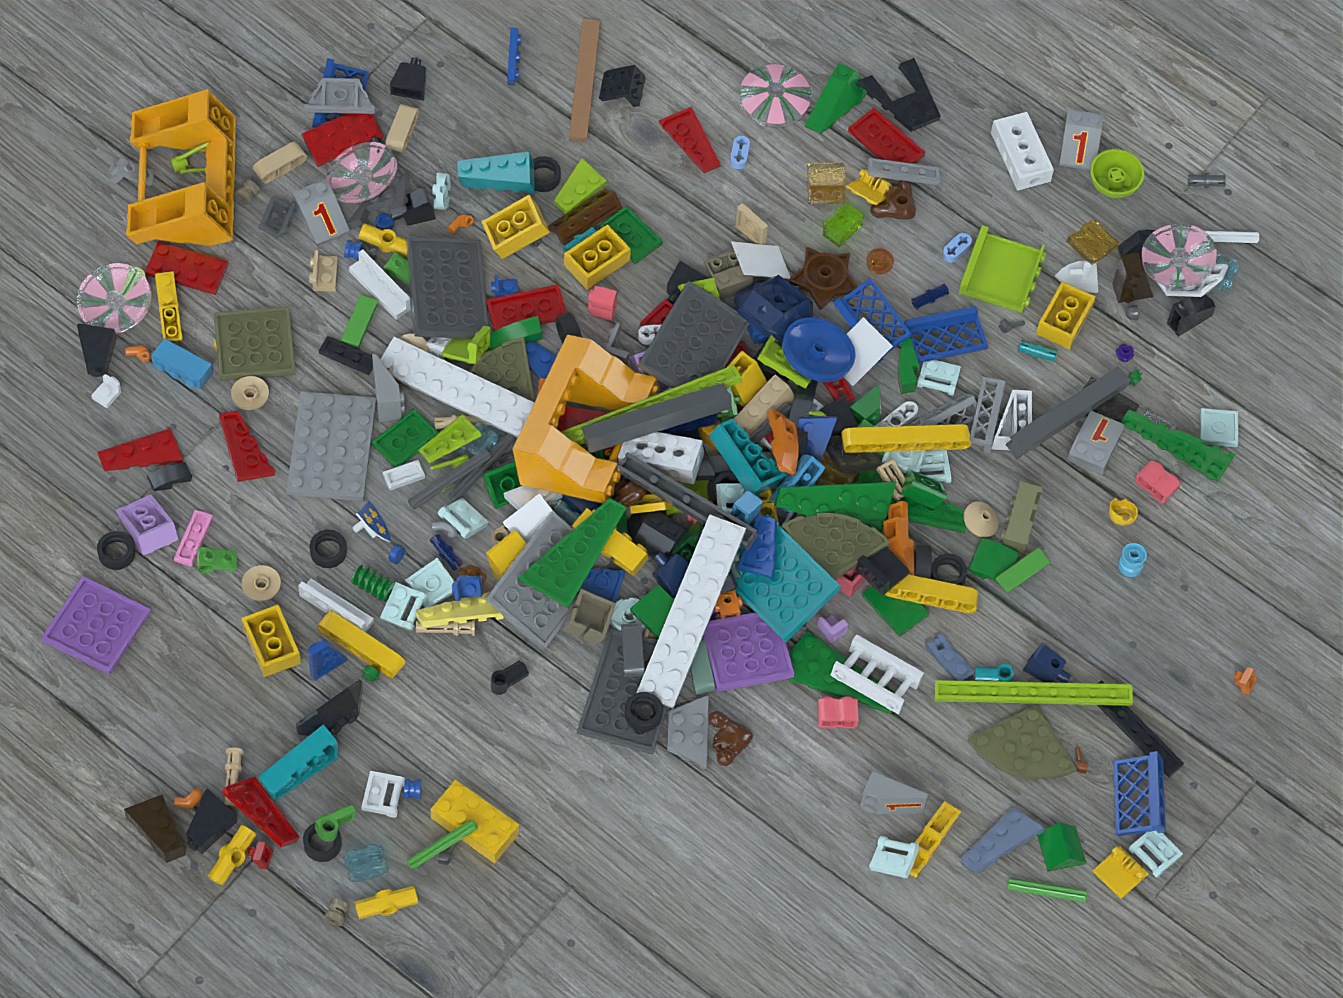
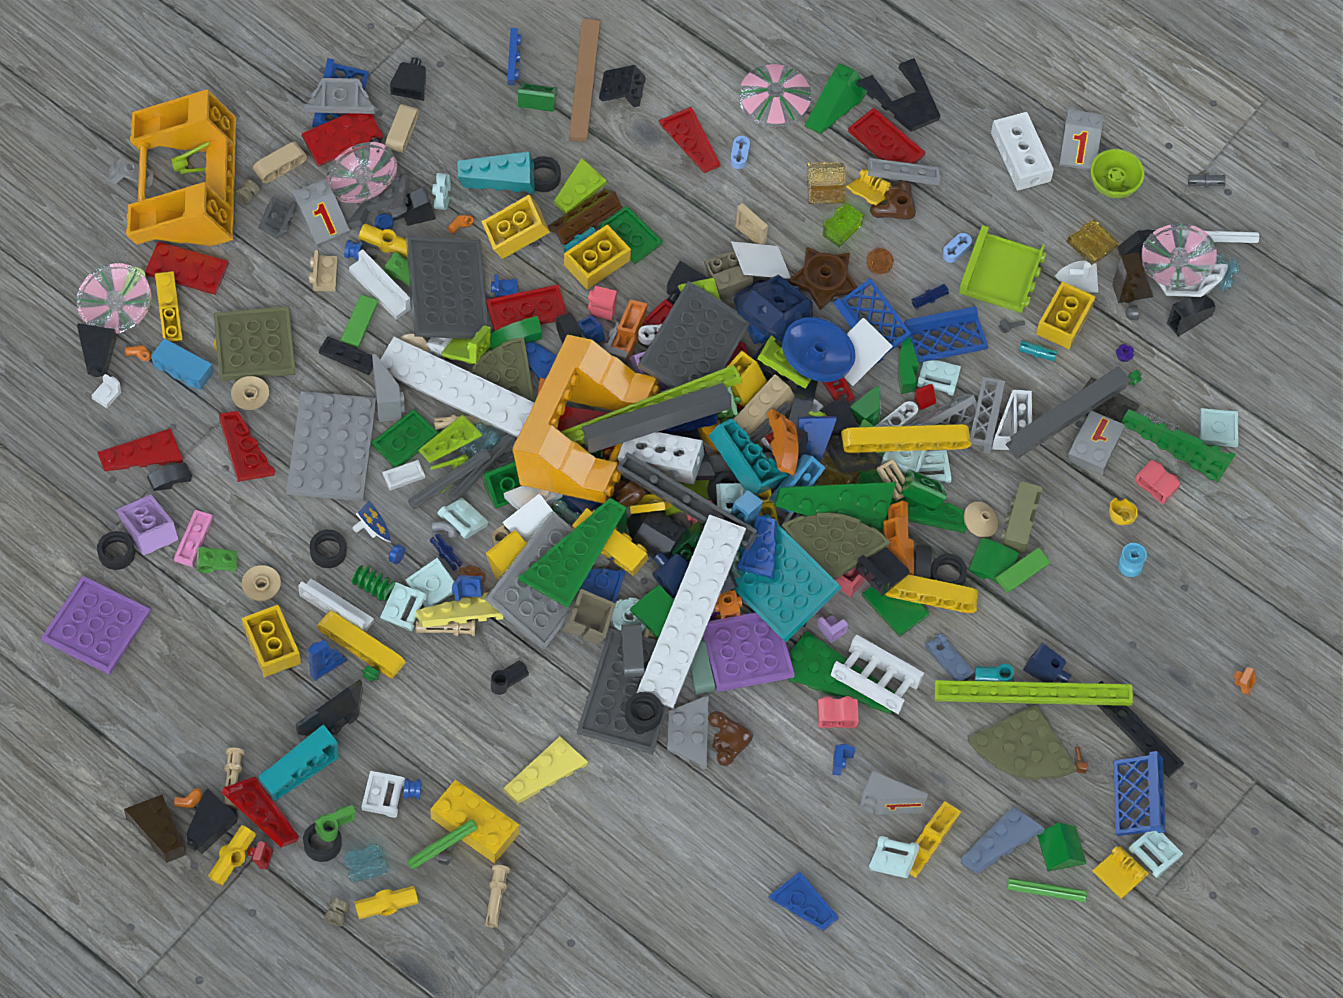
none -> tan pin [485,865,510,928]
none -> light yellow wing [503,736,588,804]
none -> green slope [518,83,558,112]
none -> blue bracket [577,315,605,343]
none -> orange slope [612,299,648,361]
none -> blue wing [768,872,839,931]
none -> blue bracket [832,744,855,775]
none -> red slope [914,384,936,410]

